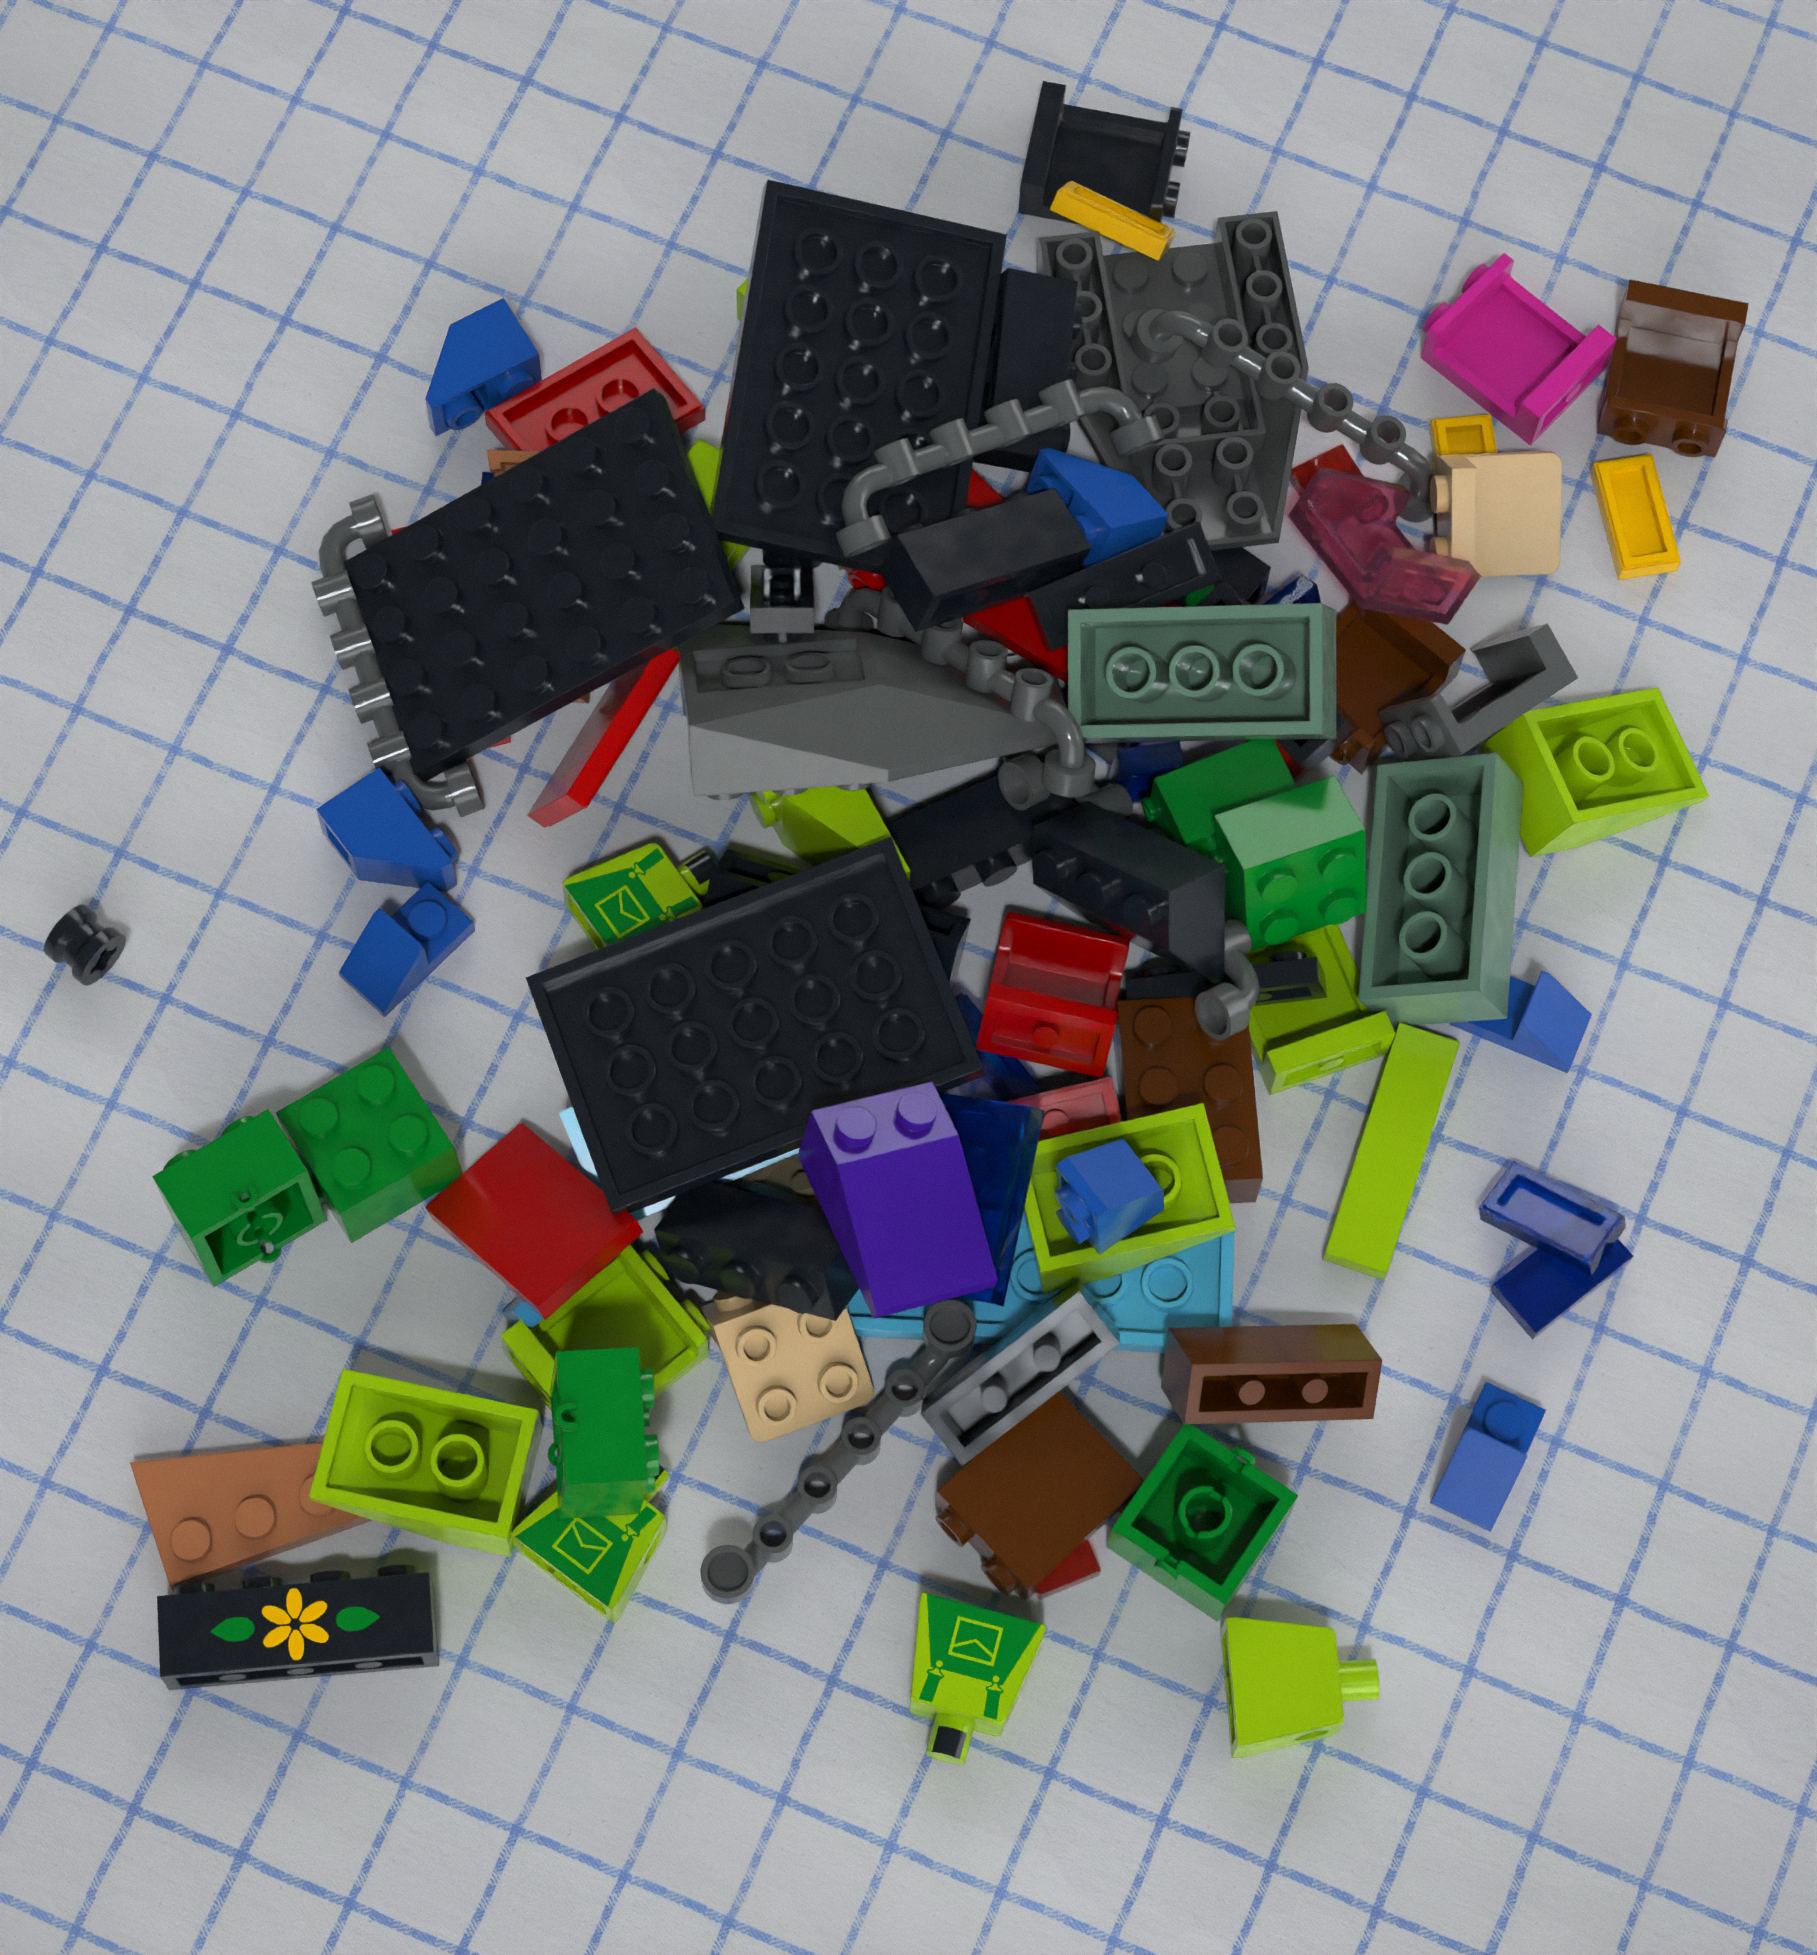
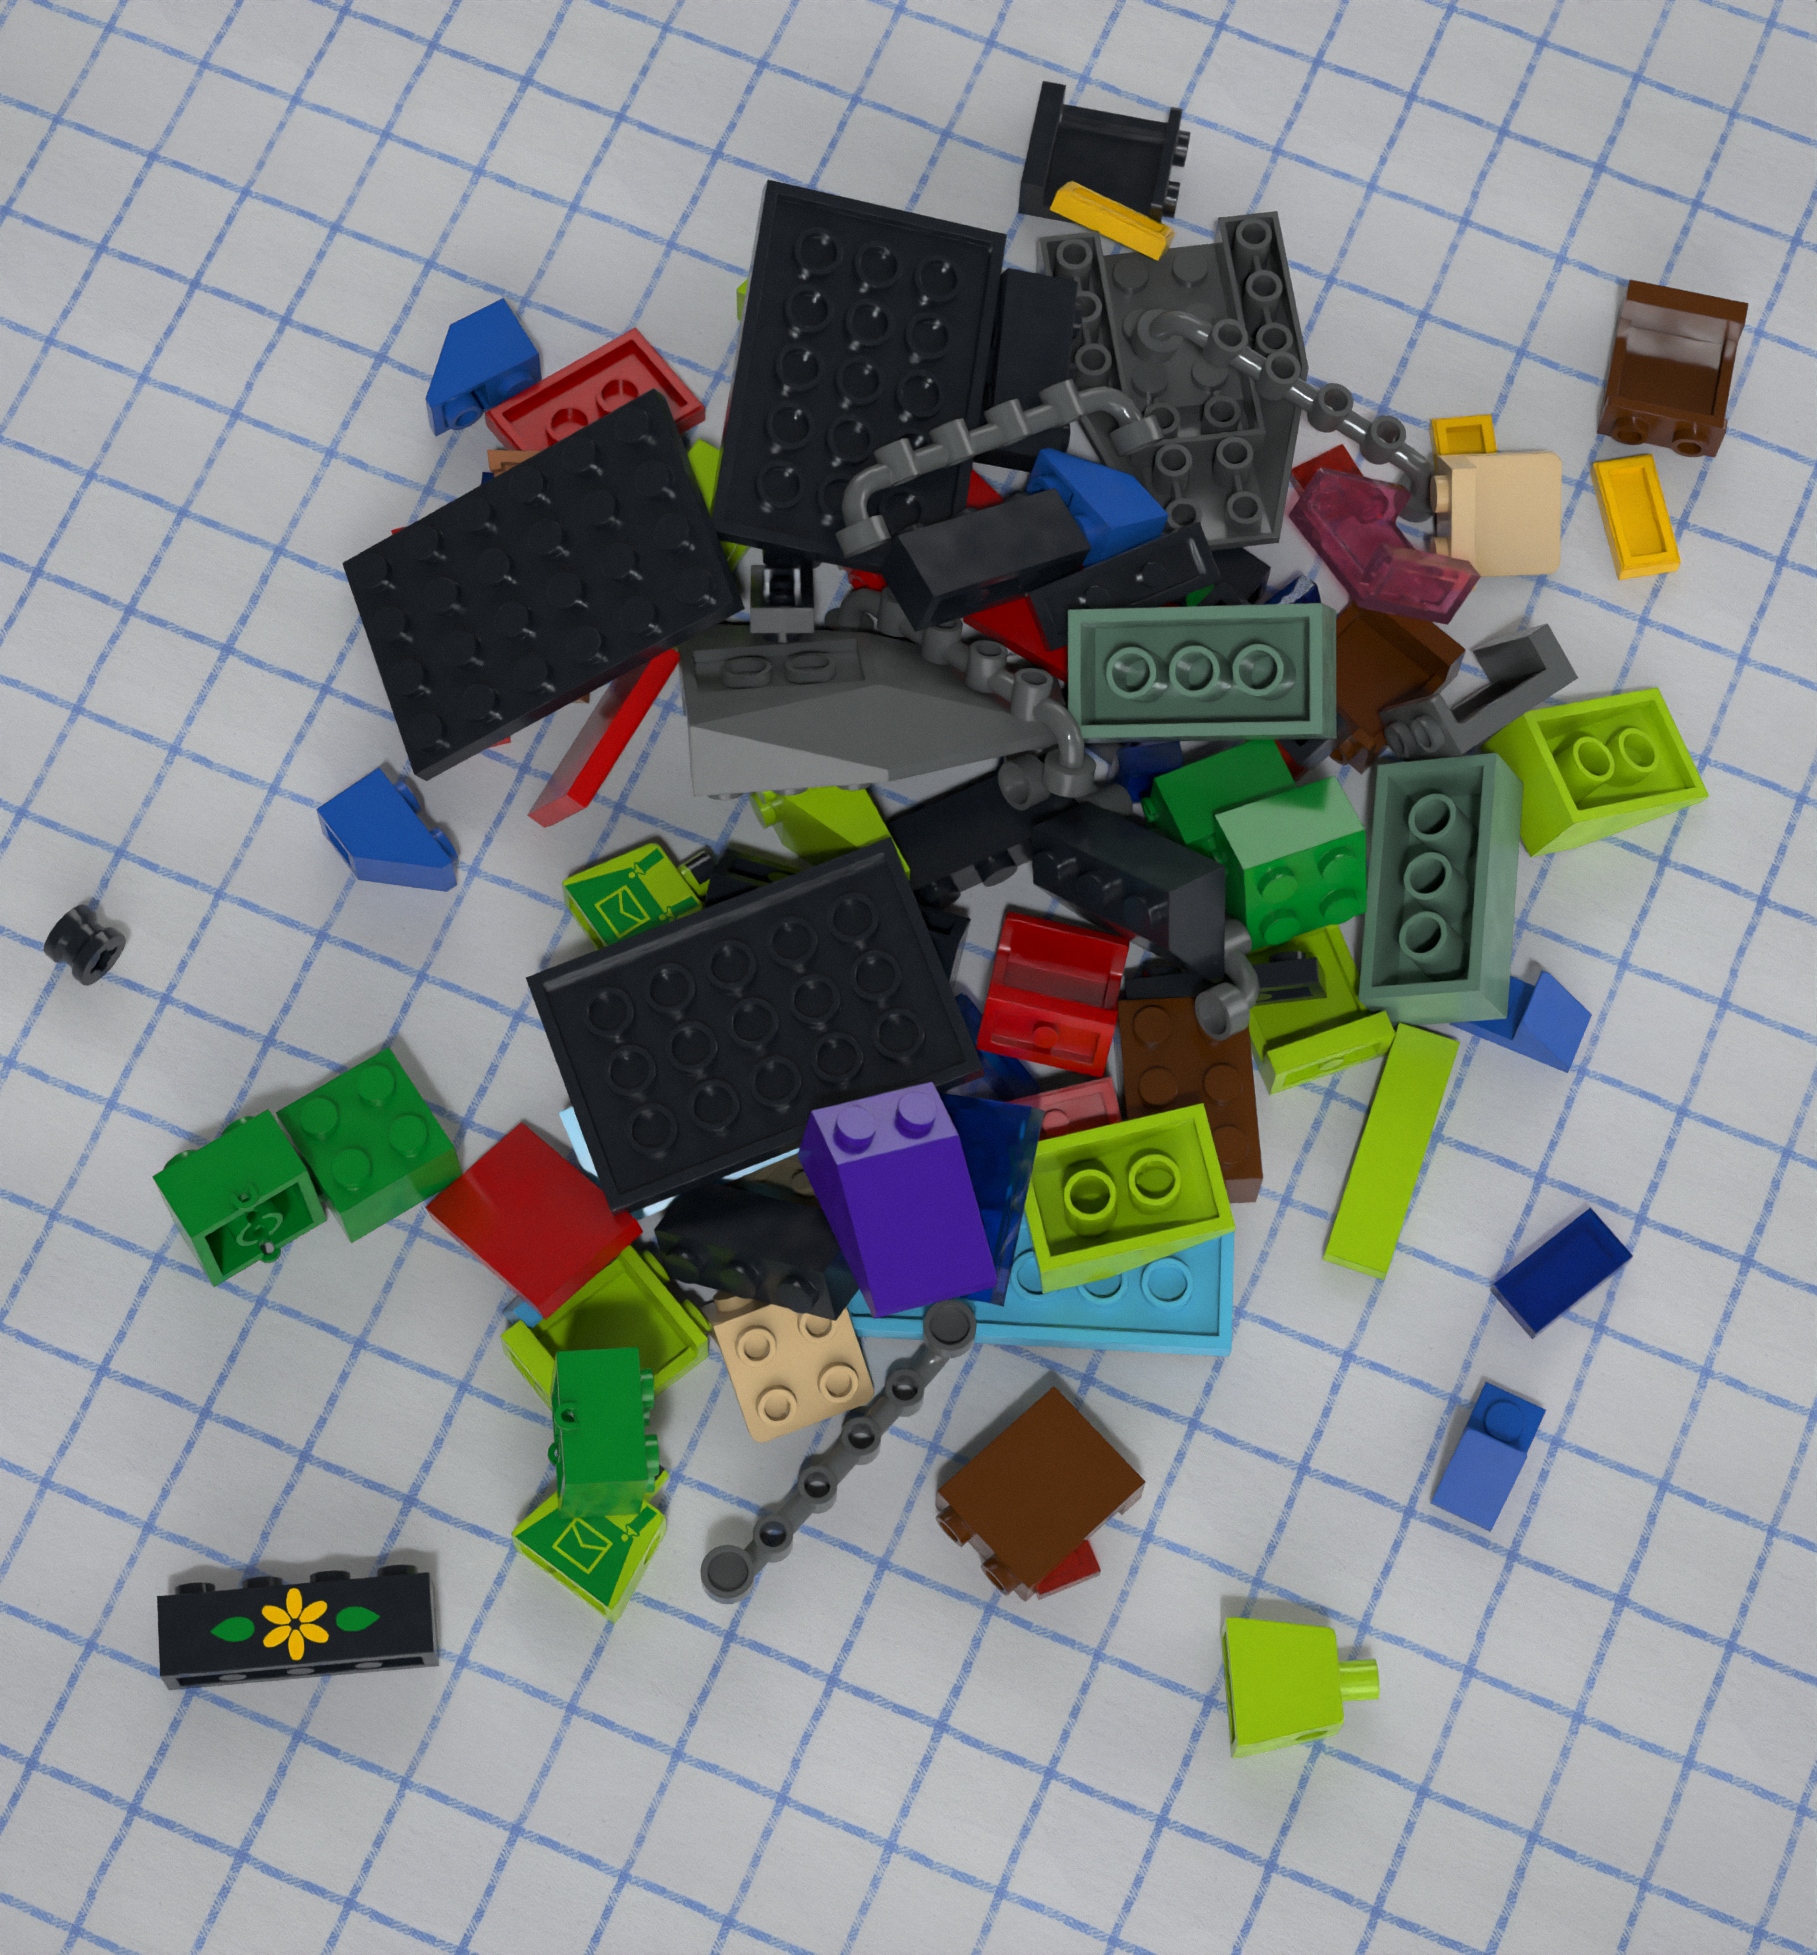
nougat wing [130,1442,373,1592] -> none
lime slope [309,1369,542,1557] -> none
dark grey bar [311,494,485,817] -> none
blue slope [339,882,475,1017] -> none
torso [909,1592,1046,1765] -> none
brick [921,1278,1121,1466] -> none
blue slope [1054,1138,1164,1255] -> none
green brick [1106,1424,1298,1622] -> none
reddish brown brick [1161,1324,1382,1424] -> none
dark pink panel [1420,253,1617,446] -> none
clear blue tile [1479,1161,1626,1276] -> none

